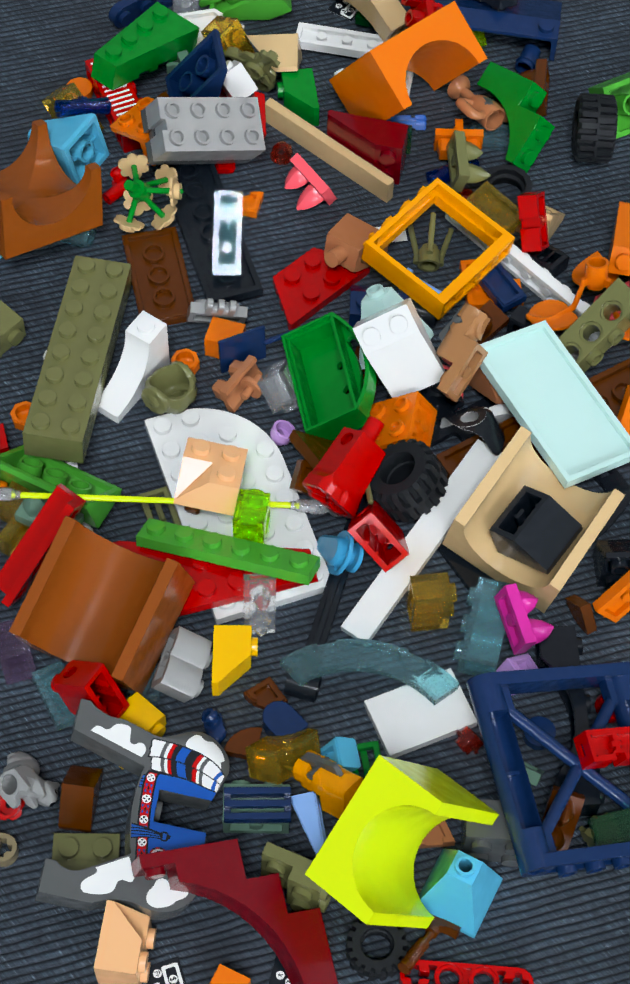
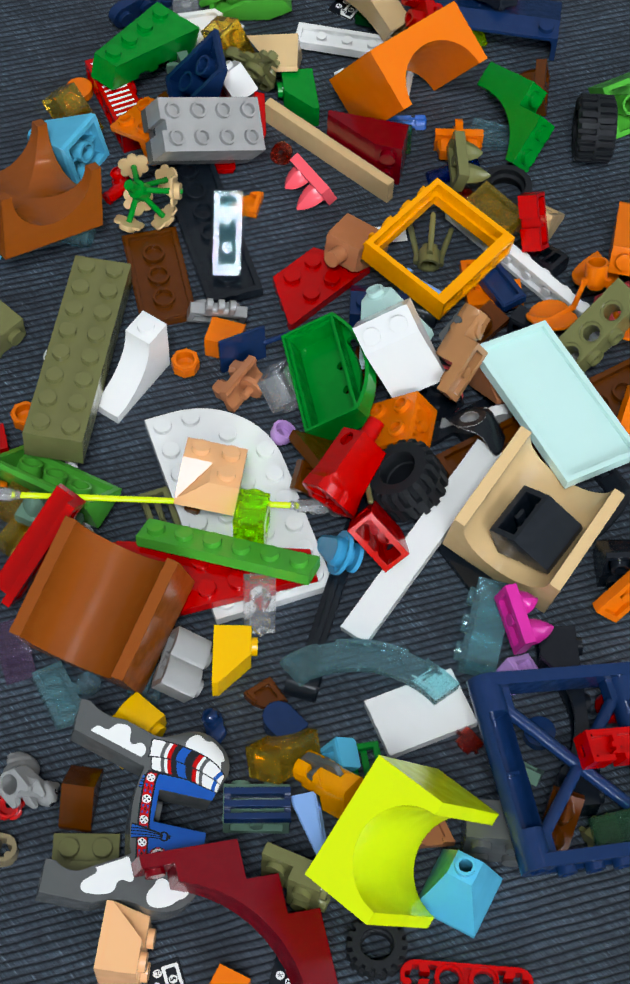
red torso [51,660,130,718] -> none
clear blue pin [54,96,111,117] -> none
olive hair [141,361,197,415] -> none
reddish brown tile [224,727,262,761] -> none
reddish brown piece [397,915,461,974] -> none
clear yellow brick [406,572,457,632] -> none
nougat piece [447,75,509,131] -> none
dark blue piece [515,44,541,74] -> none
reddish brown tile [565,594,597,635] -> none

